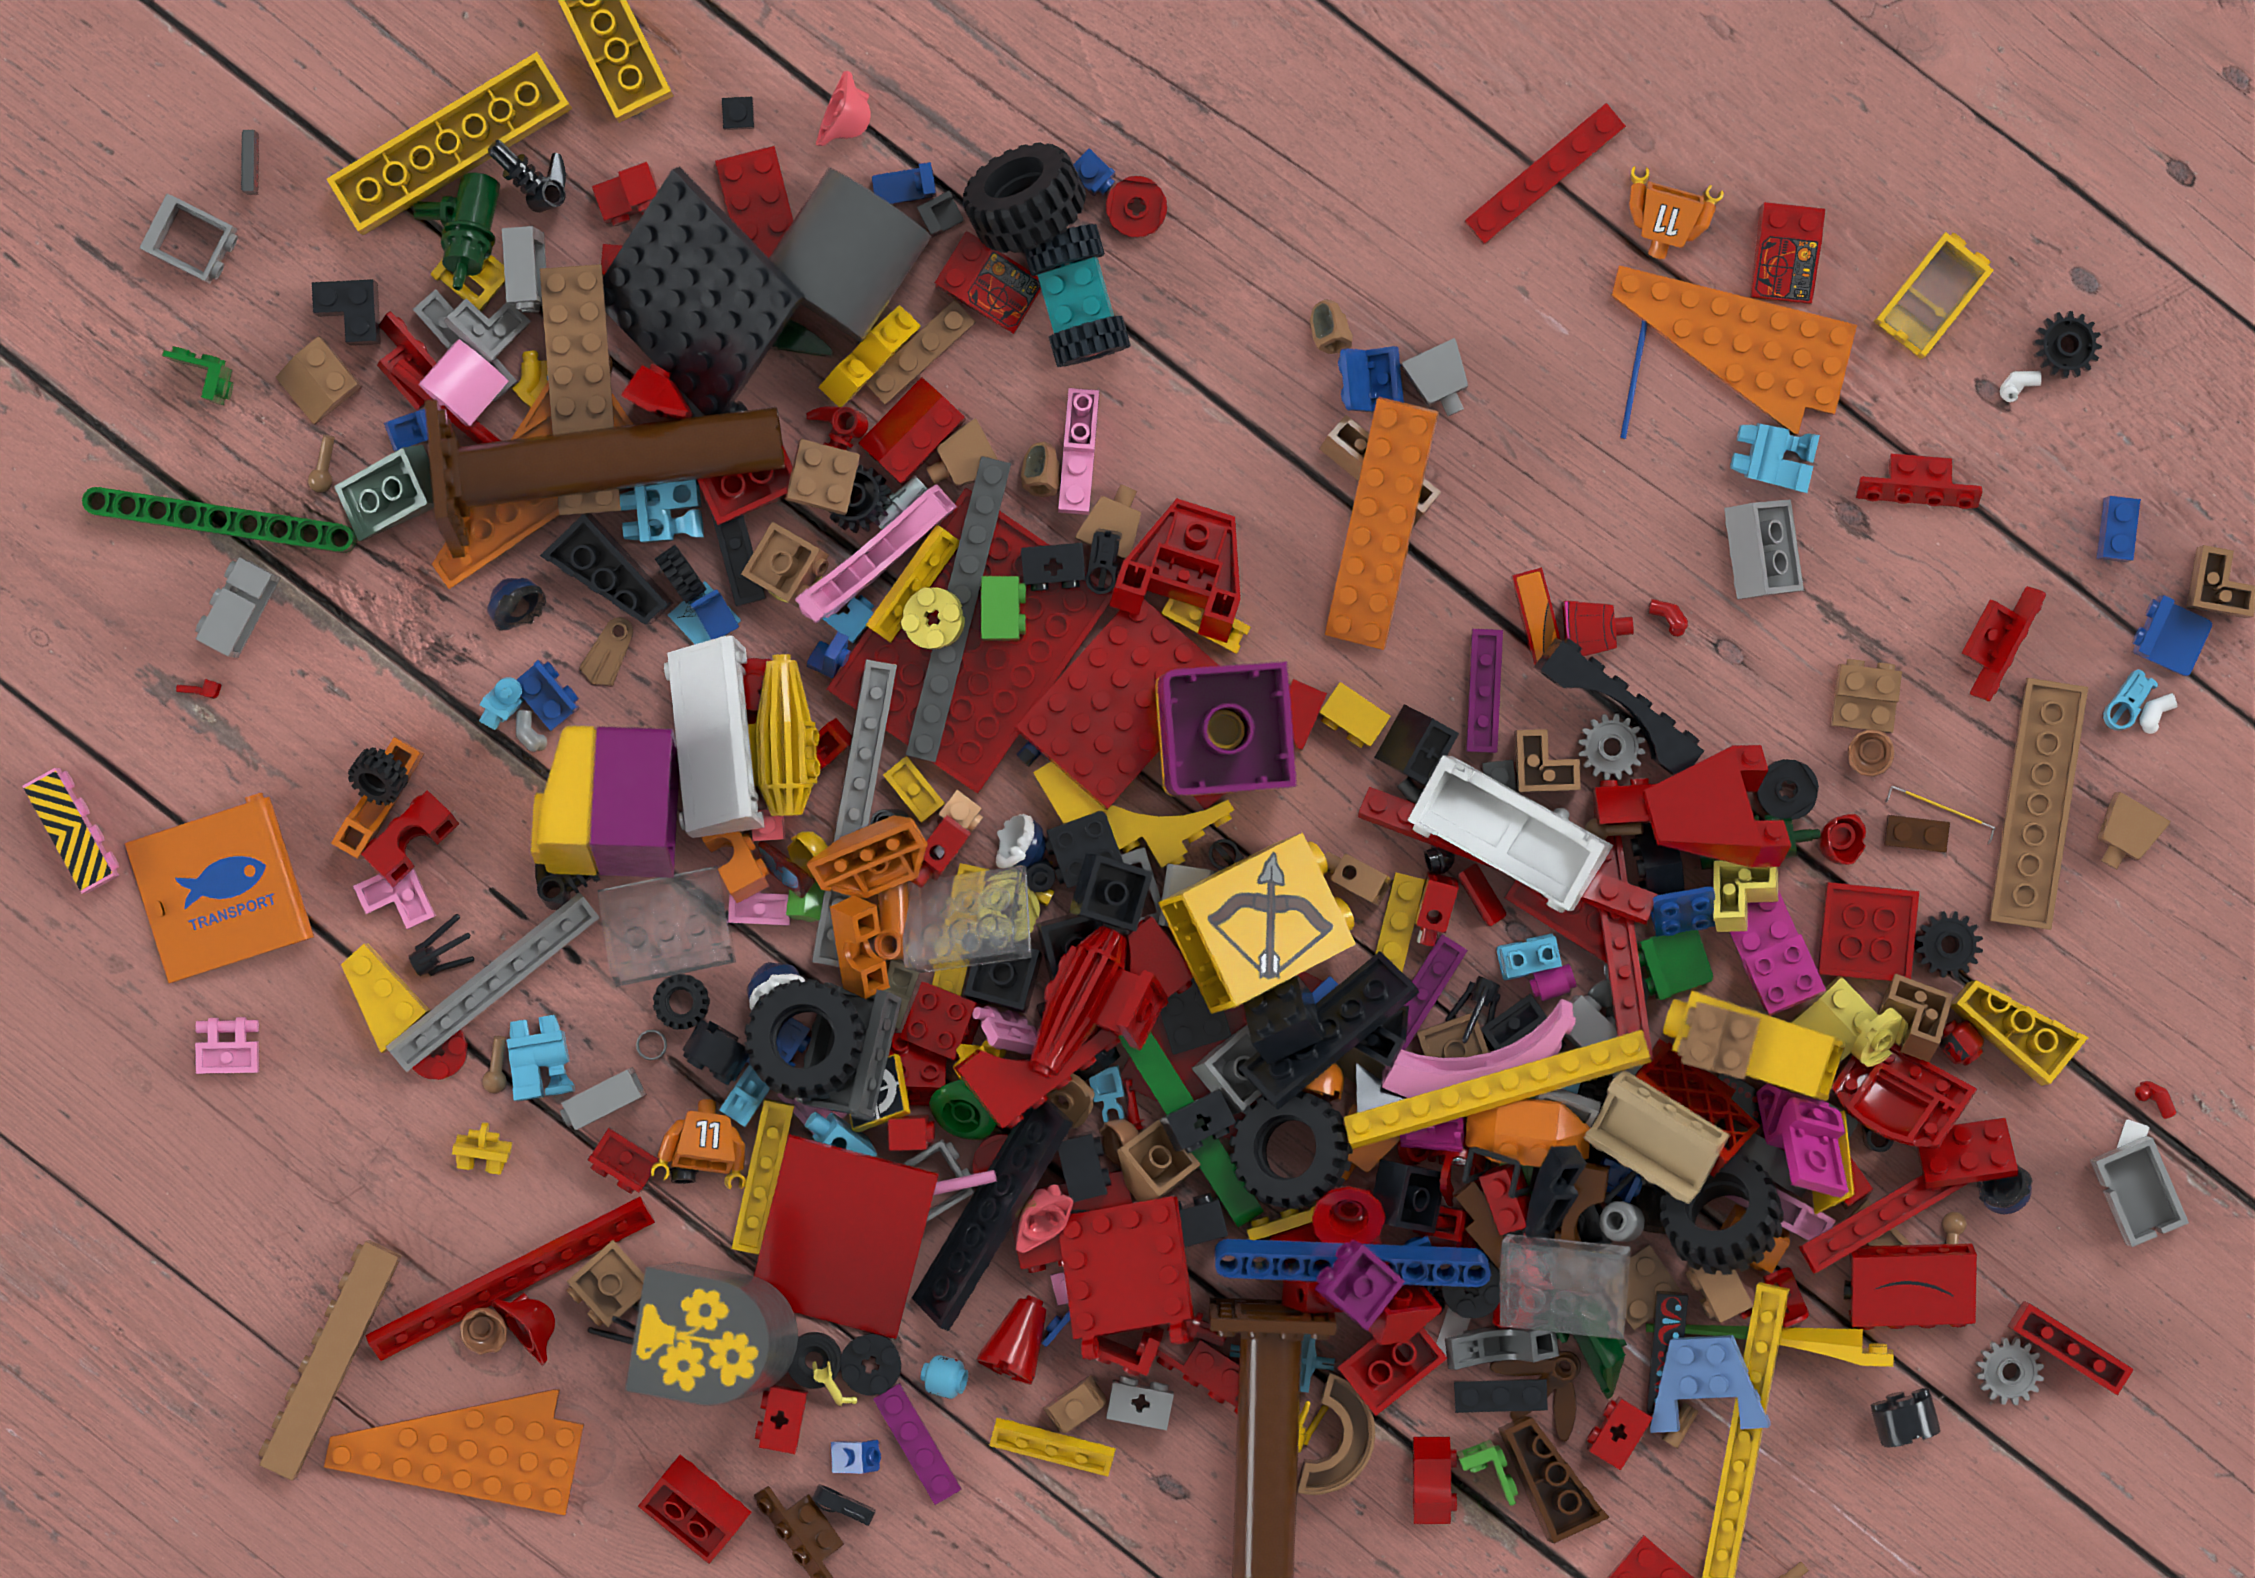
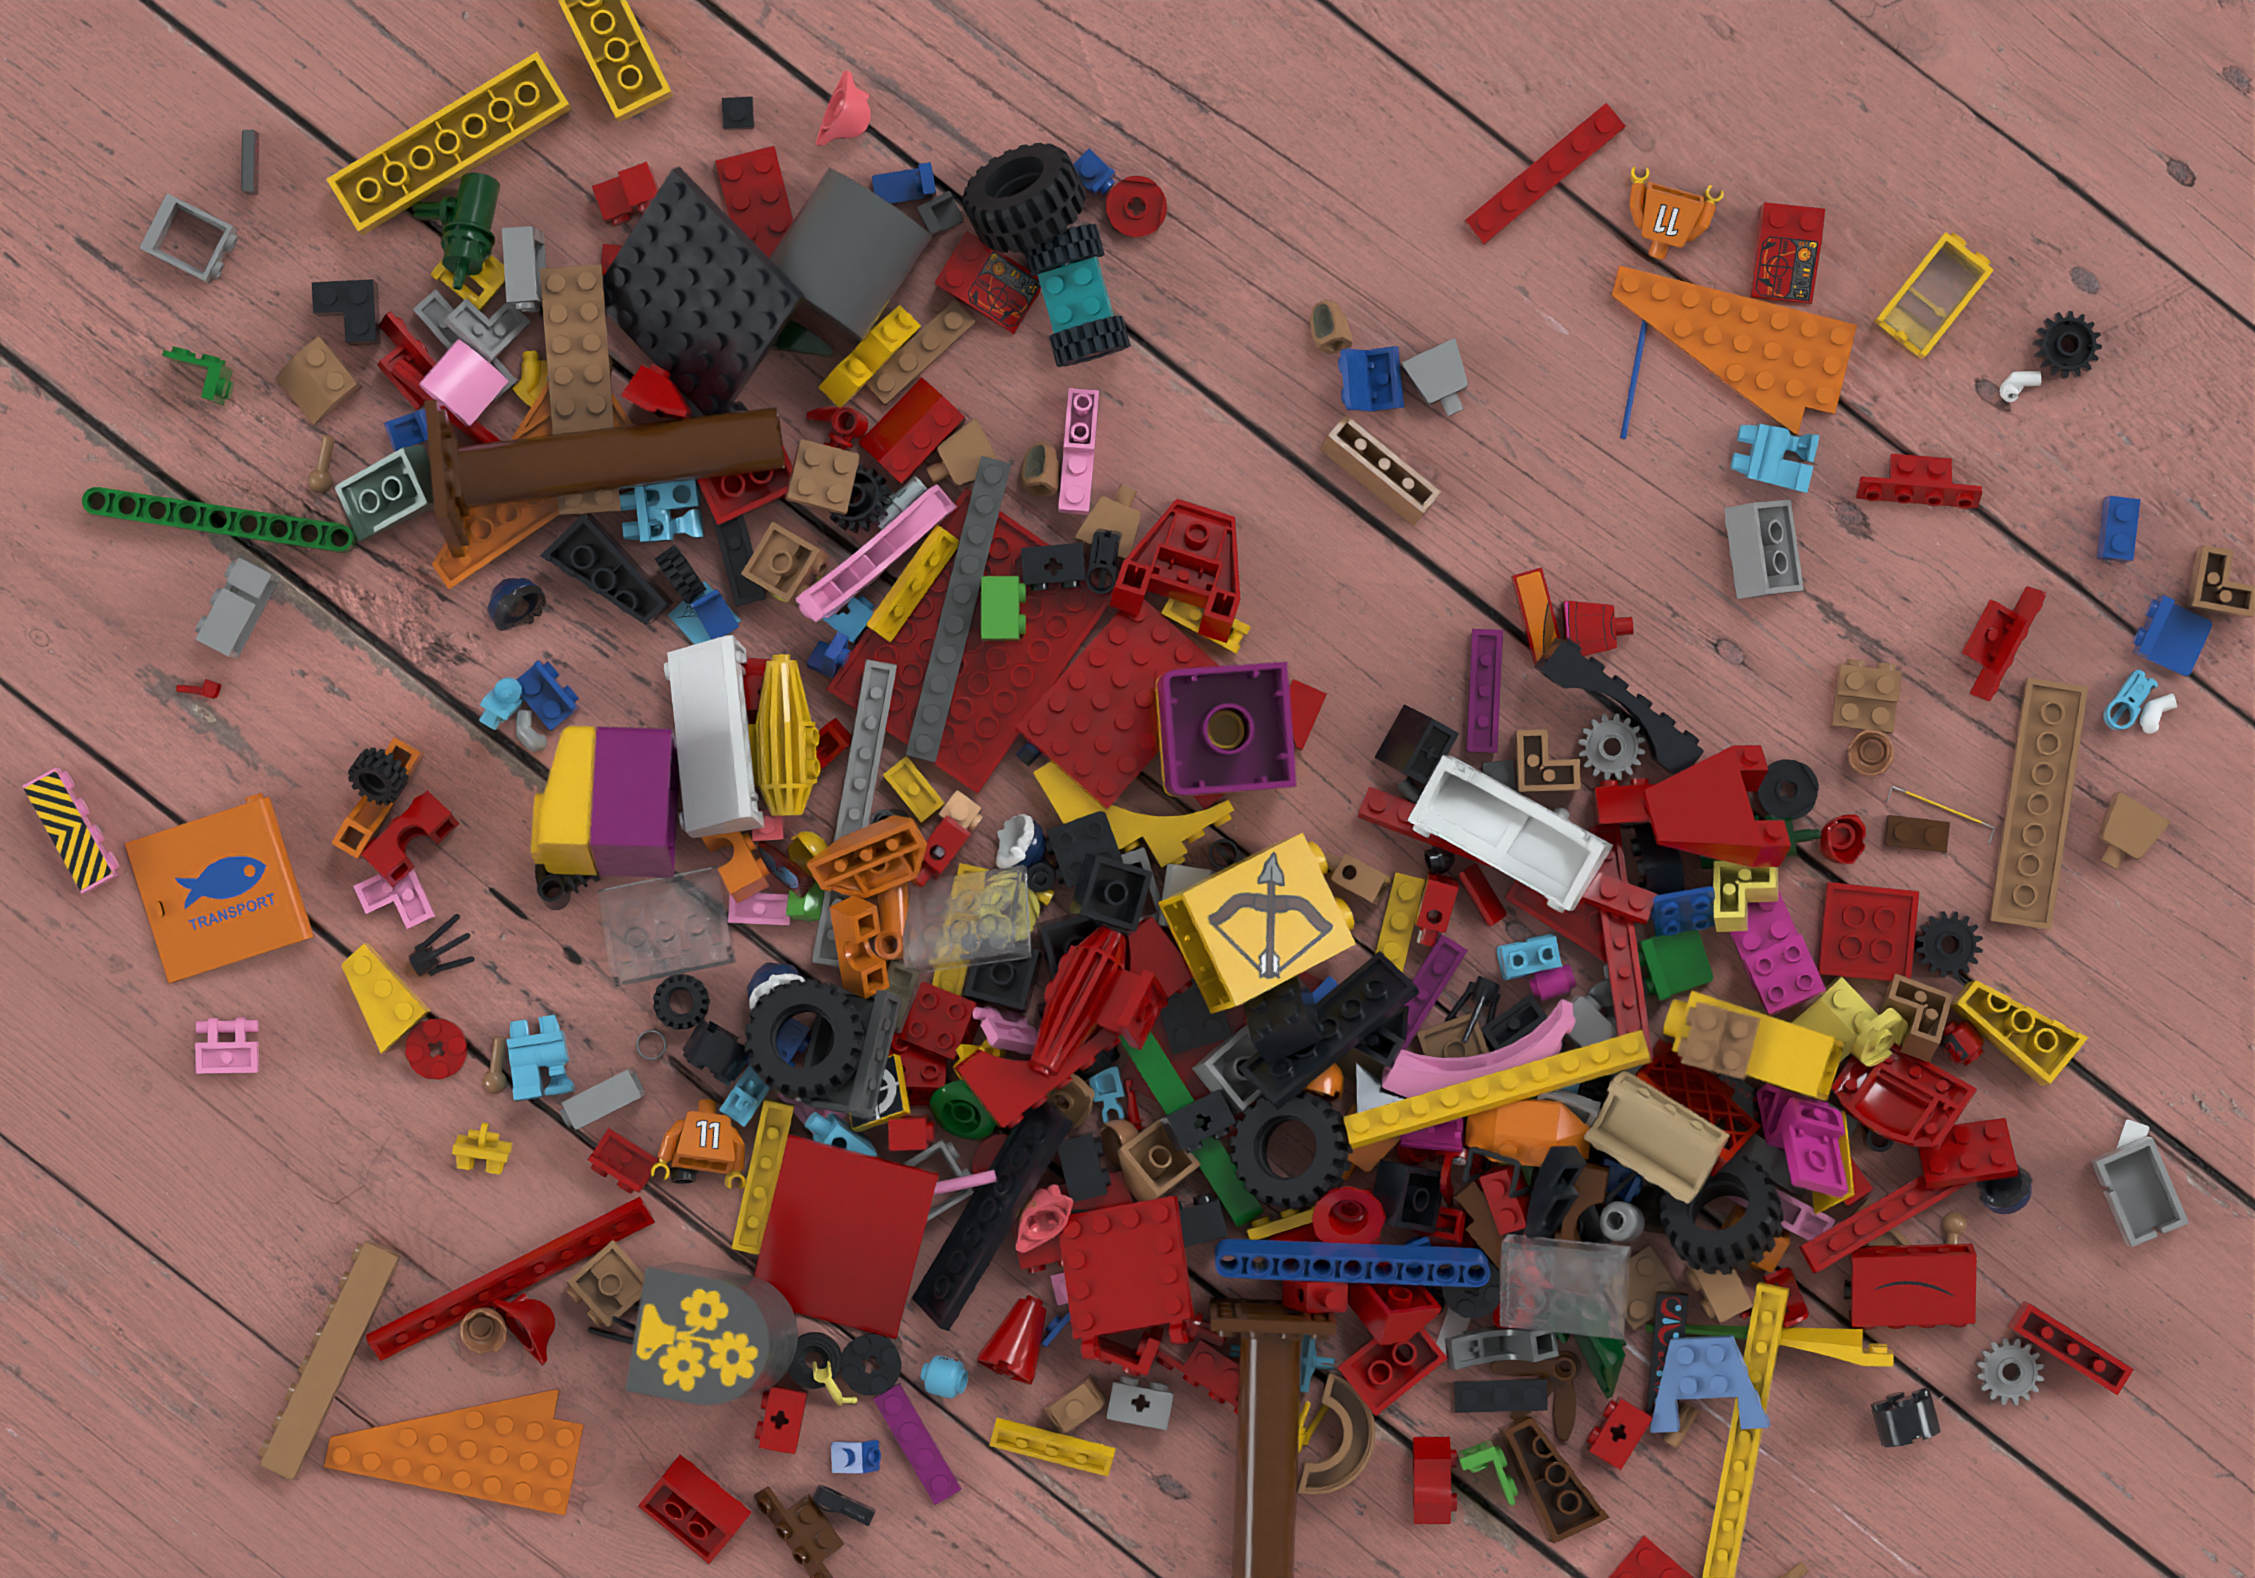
light grey plate [386,892,600,1072] -> none
black piece [488,140,566,213] -> none
medium nougat piece [579,617,633,686] -> none
light yellow plate [901,588,965,649] -> none
magenta plate [1315,1240,1405,1331] -> none
yellow brick [1319,682,1391,748] -> none
orange plate [1325,397,1439,650] -> none
medium nougat bar [1585,818,1644,840] -> none
red arm [1648,599,1688,637] -> none
red arm [2135,1081,2177,1119] -> none

